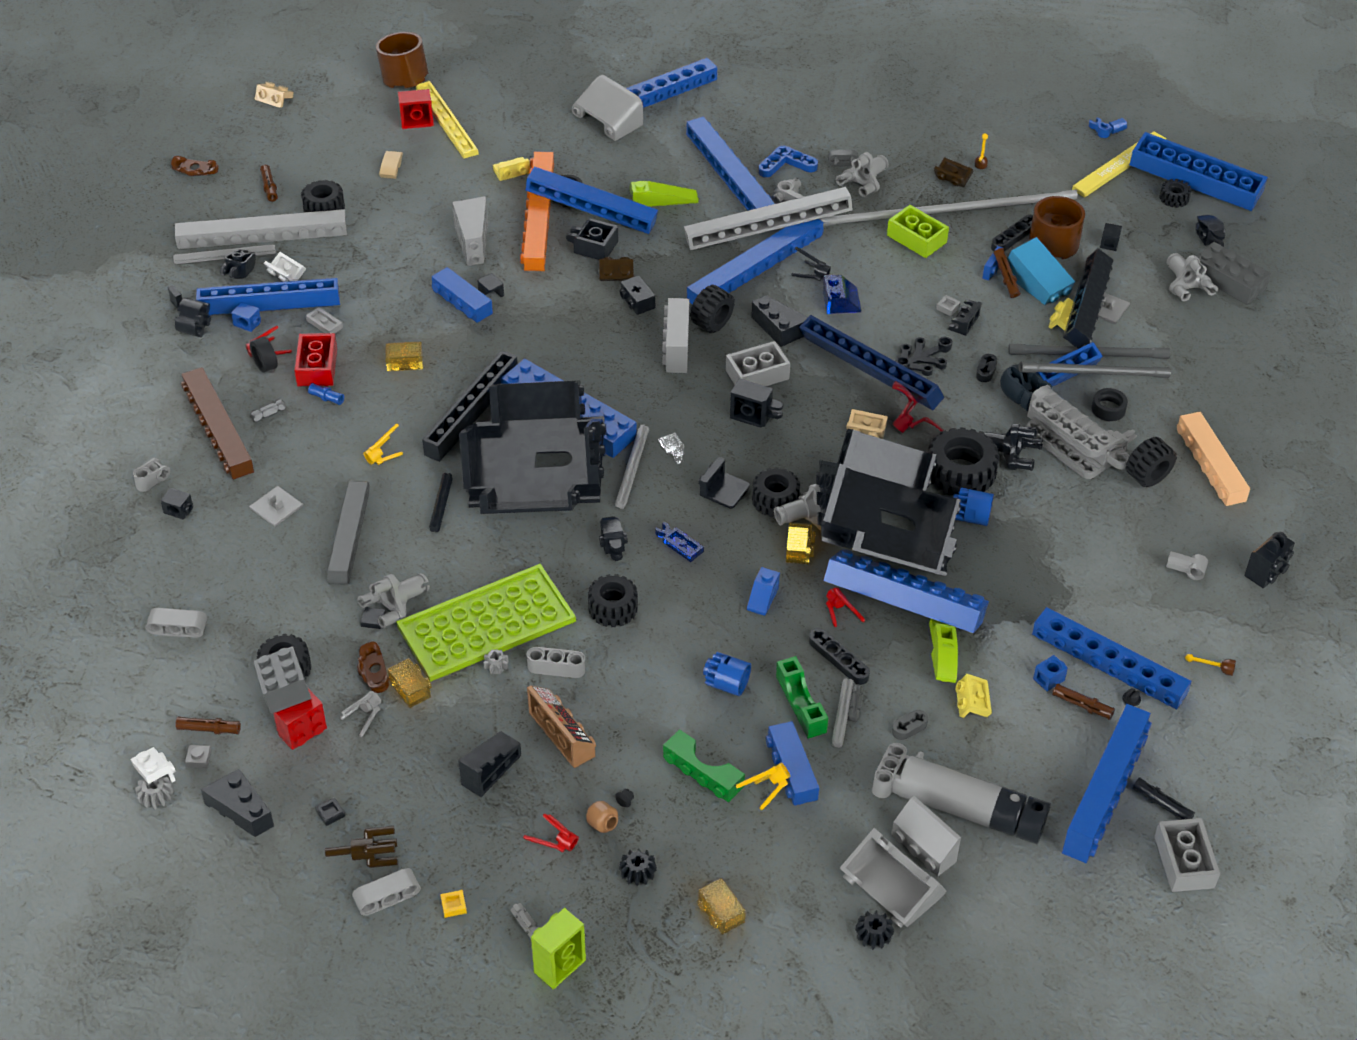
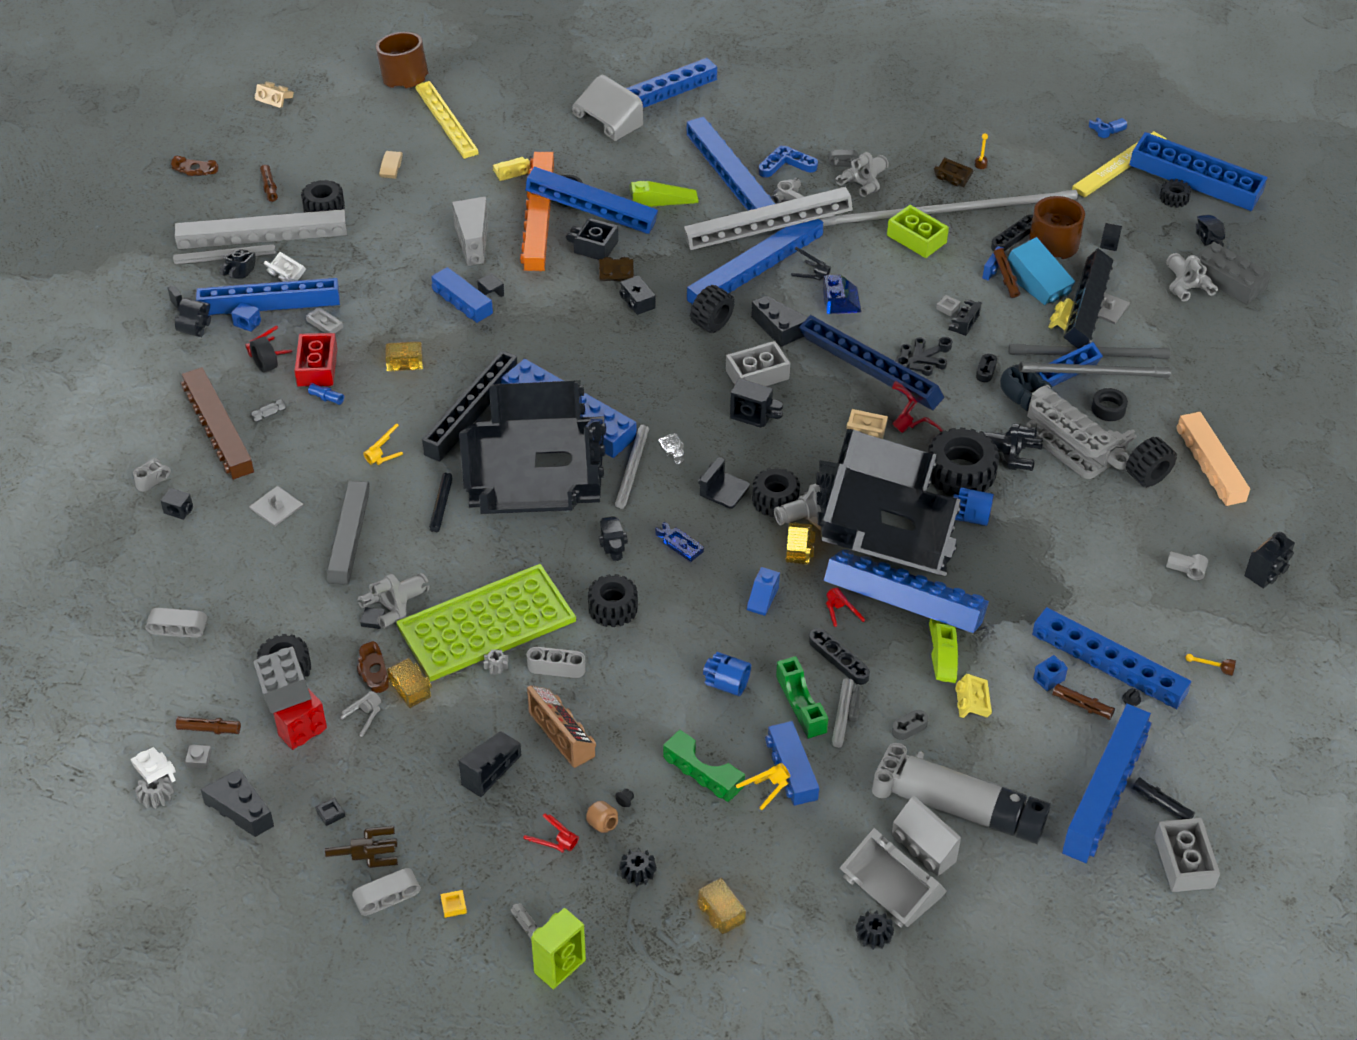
red brick [398,89,434,129] -> none
light grey brick [662,298,689,373] -> none

